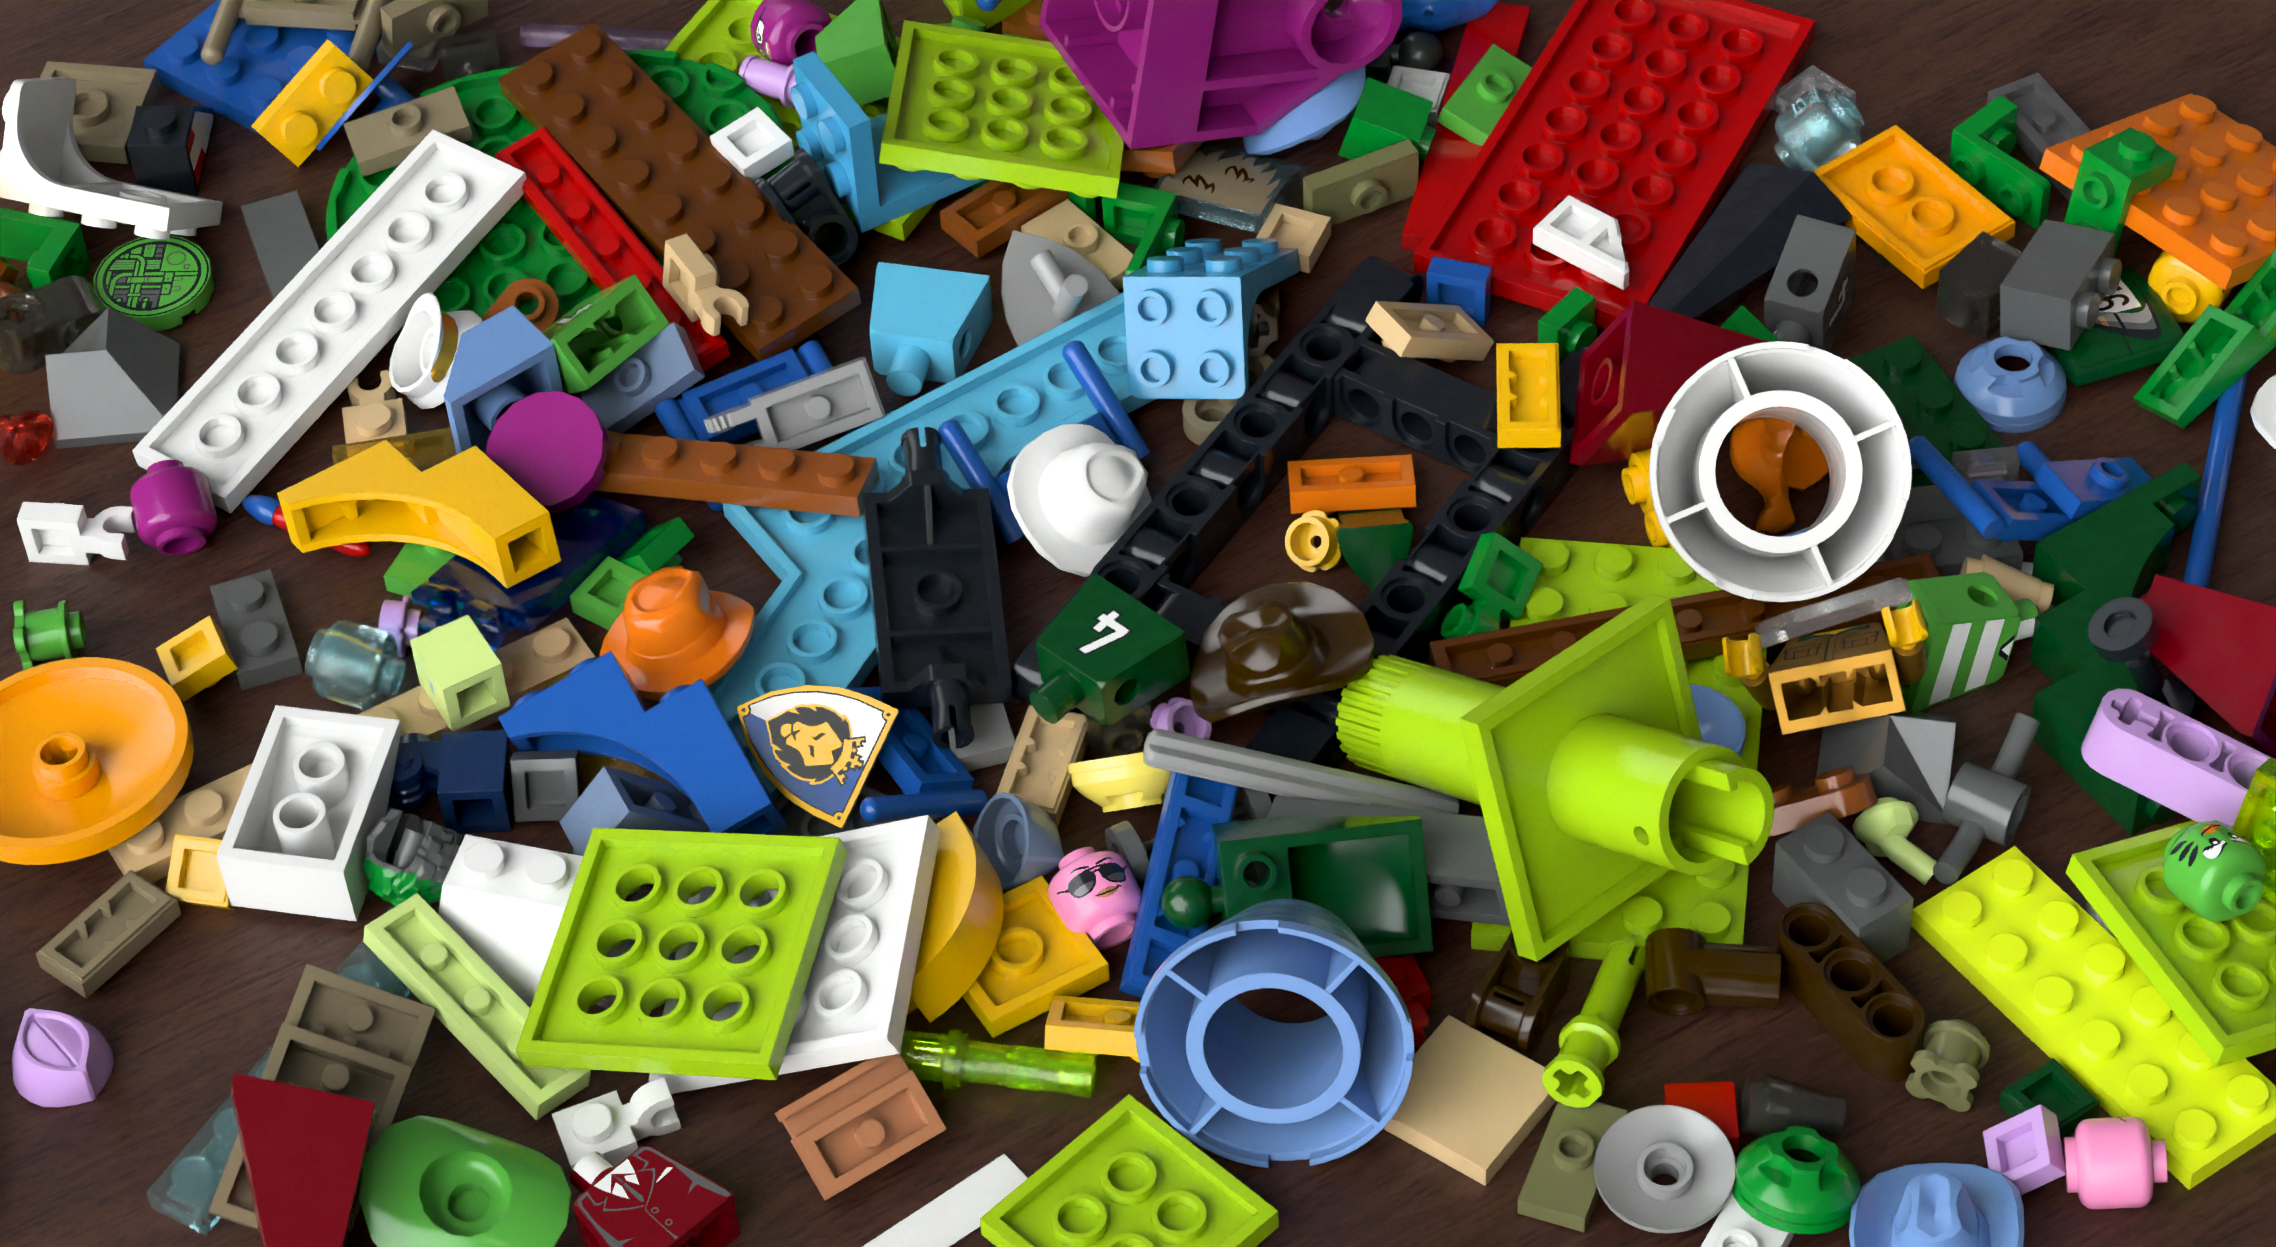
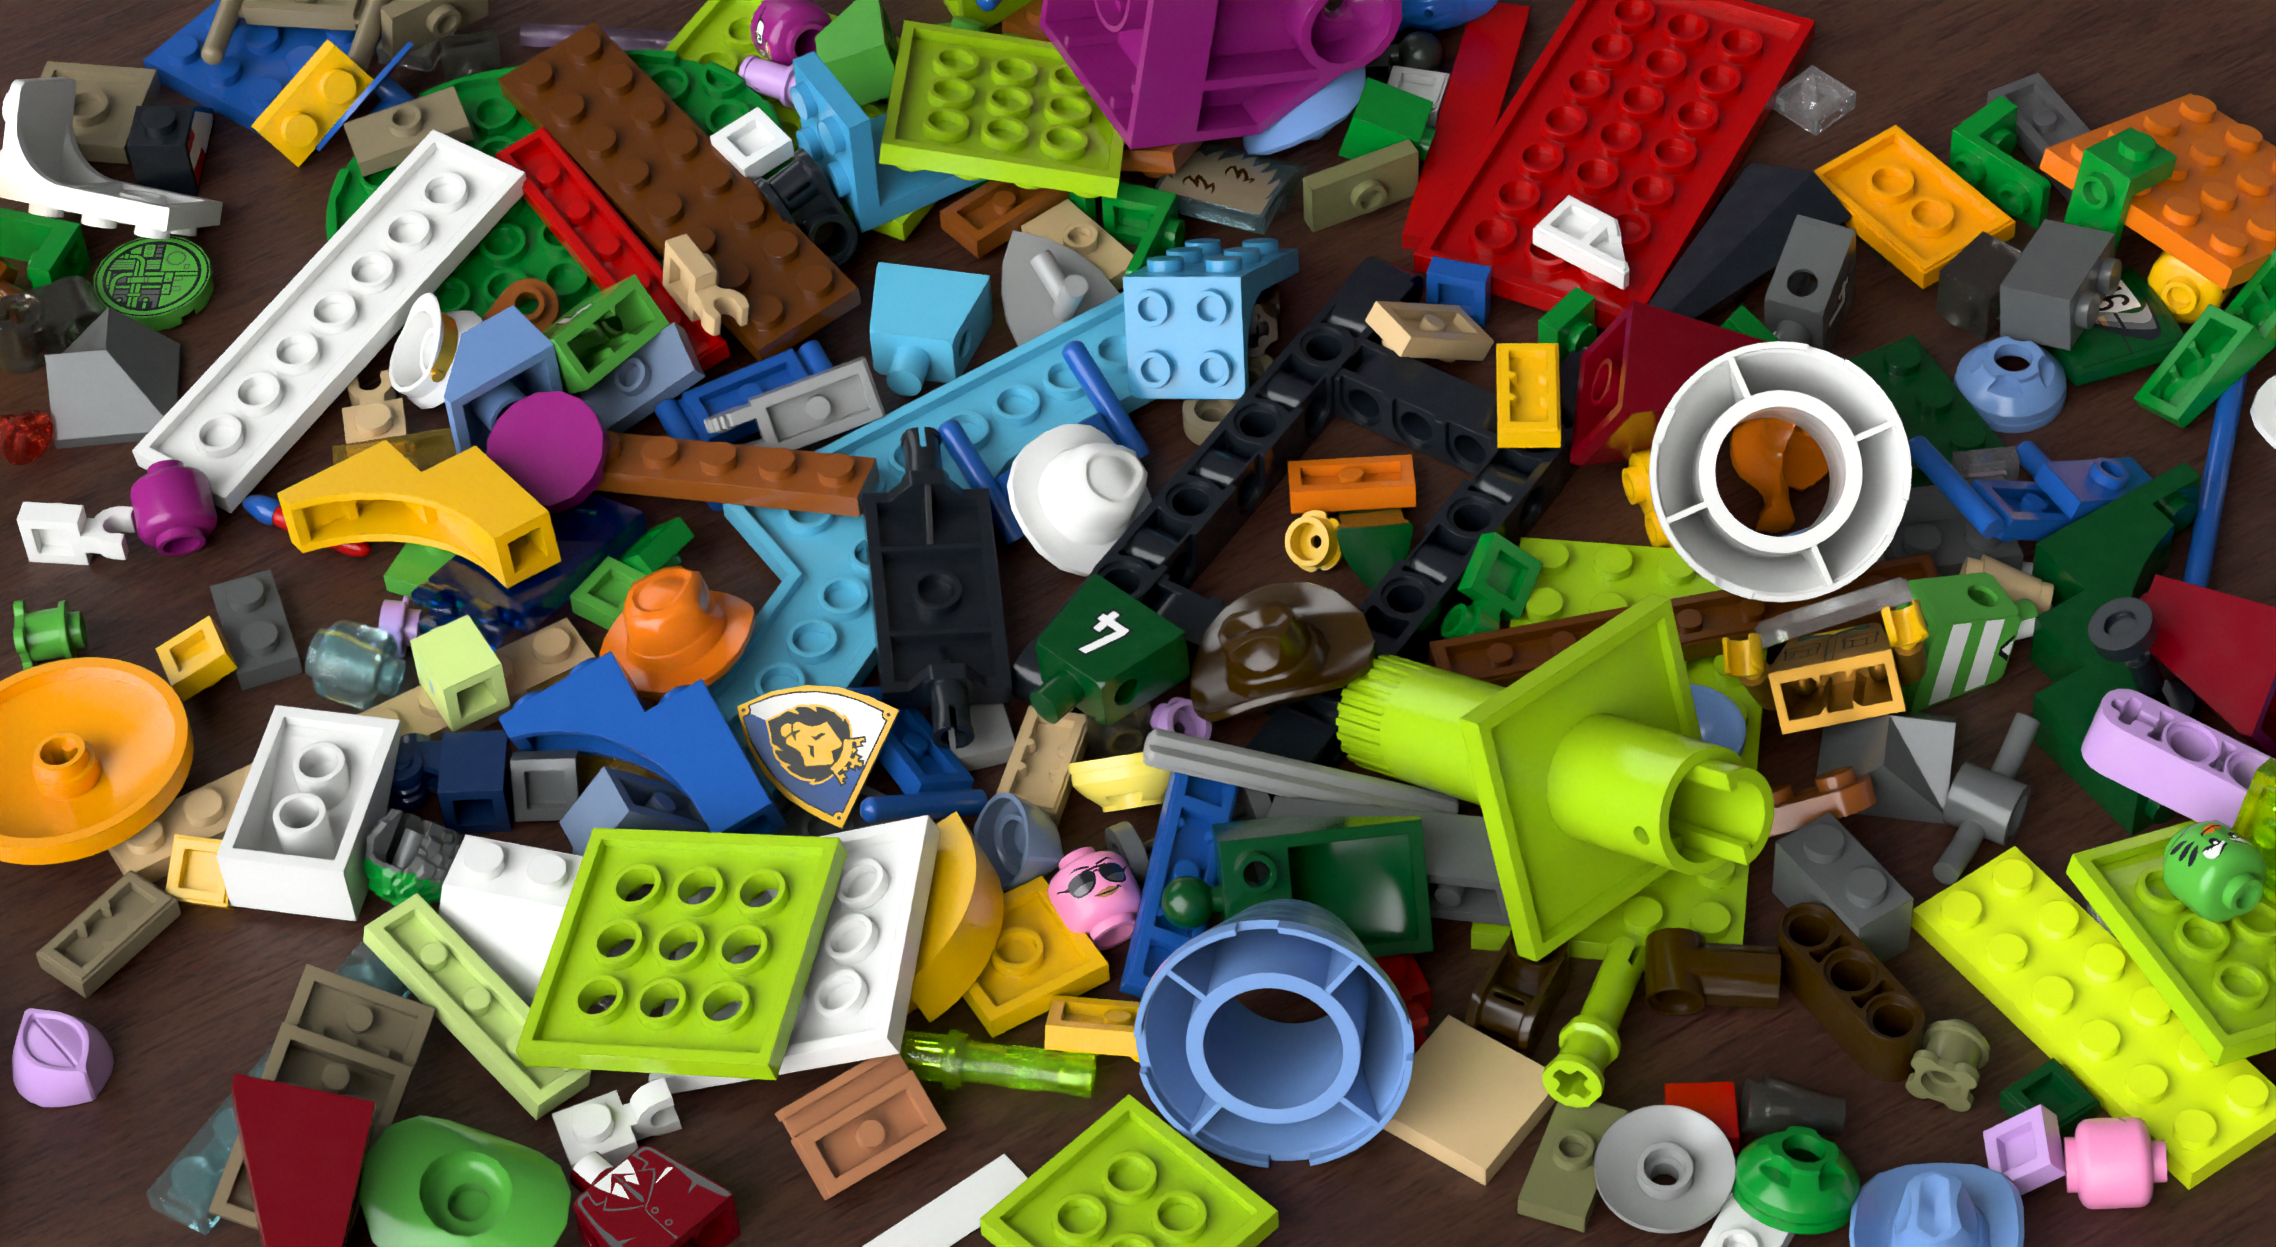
dark grey tile [240,190,319,300] -> none
tan plate [1255,203,1331,274] -> none
bright green plate [1437,44,1532,146] -> none
clear light blue head [1774,88,1864,171] -> none
yellowish green plate [1853,797,1937,885] -> none

